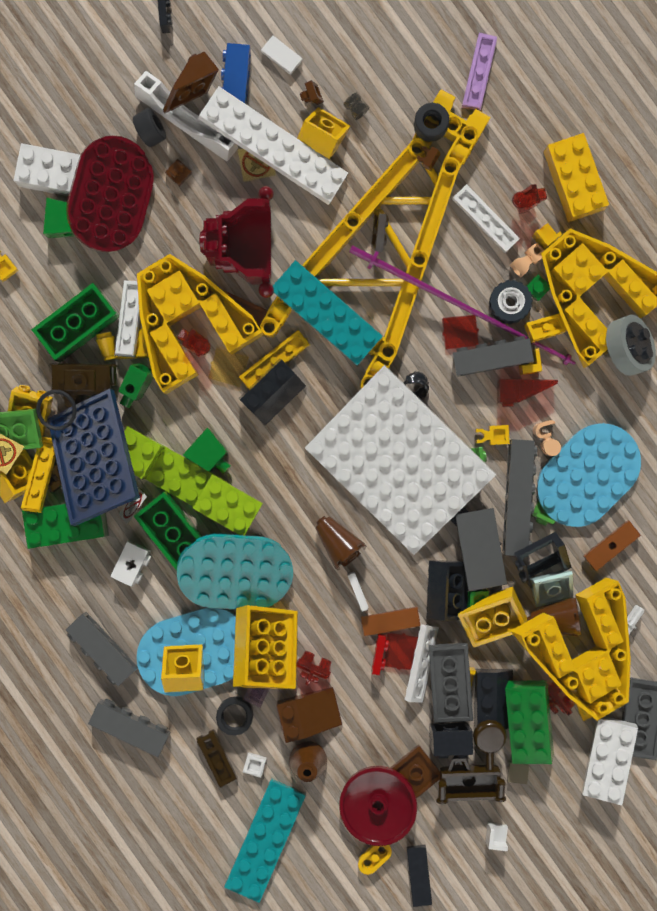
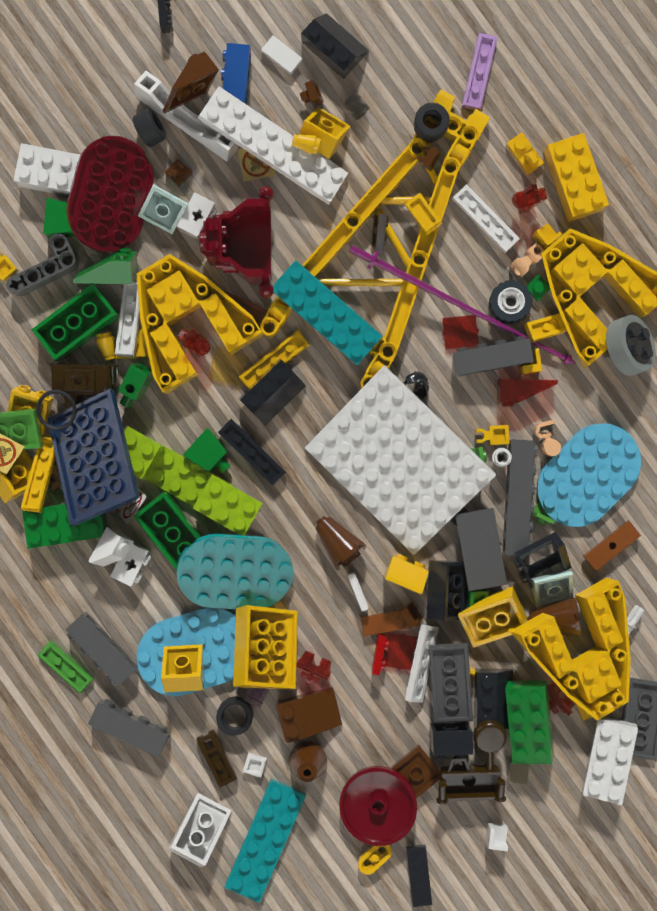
none -> dark grey beam [6,234,80,297]
none -> bright green tile [37,640,94,694]
none -> green slope [73,249,138,284]
none -> white slope [88,527,134,567]
none -> light aqua slope [138,184,188,234]
none -> white slope [168,793,232,867]
none -> white brick [177,192,217,240]
none -> black plate [218,419,286,486]
none -> yellow cone [292,134,321,155]
none -> black slope [301,13,369,79]
none -> yellow slope [383,553,429,594]
none -> reddish brown tile [396,602,423,629]
none -> yellow tile [404,193,443,235]
none -> white cone [492,448,512,467]
none -> yellow hinge [506,132,544,175]

